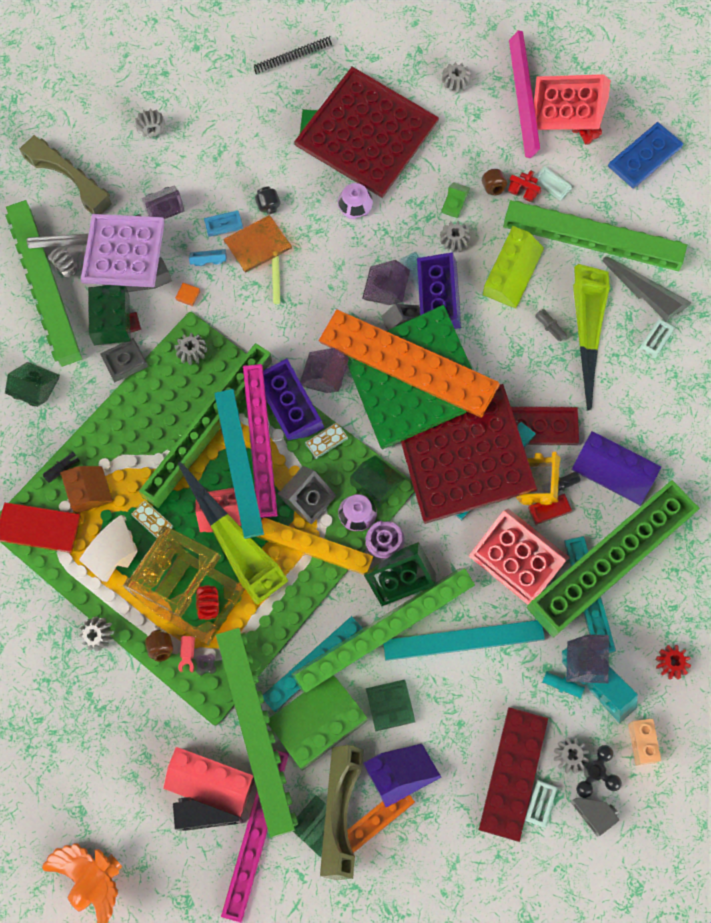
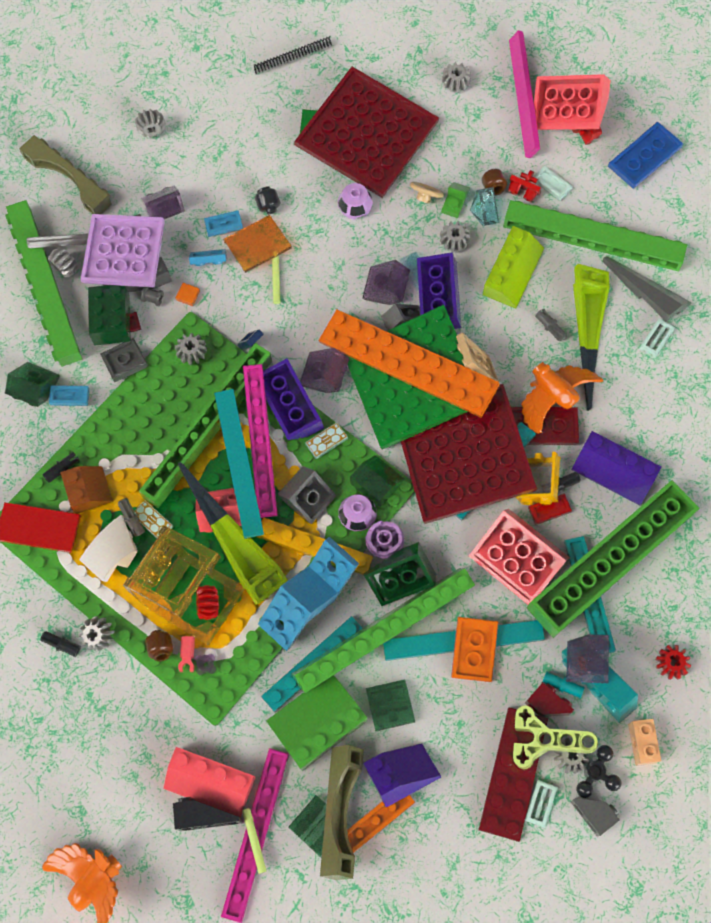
bright green brick [216,628,298,838] -> none
none -> black axle [40,631,81,657]
none -> dark azure plate [49,386,89,406]
none -> dark grey axle [118,498,145,537]
none -> dark grey bush [141,287,164,307]
none -> dark blue tile [237,329,264,350]
none -> yellowish green bar [242,808,267,874]
none -> dark azure bracket [258,537,359,651]
none -> tan piece [410,182,444,203]
none -> orange tile [451,617,498,682]
none -> tan plate [456,332,500,384]
none -> clear light blue slope [470,187,499,226]
none -> yellowish green beam [513,706,598,770]
none -> orange animal [521,362,603,434]
none -> dark red slope [525,682,574,717]

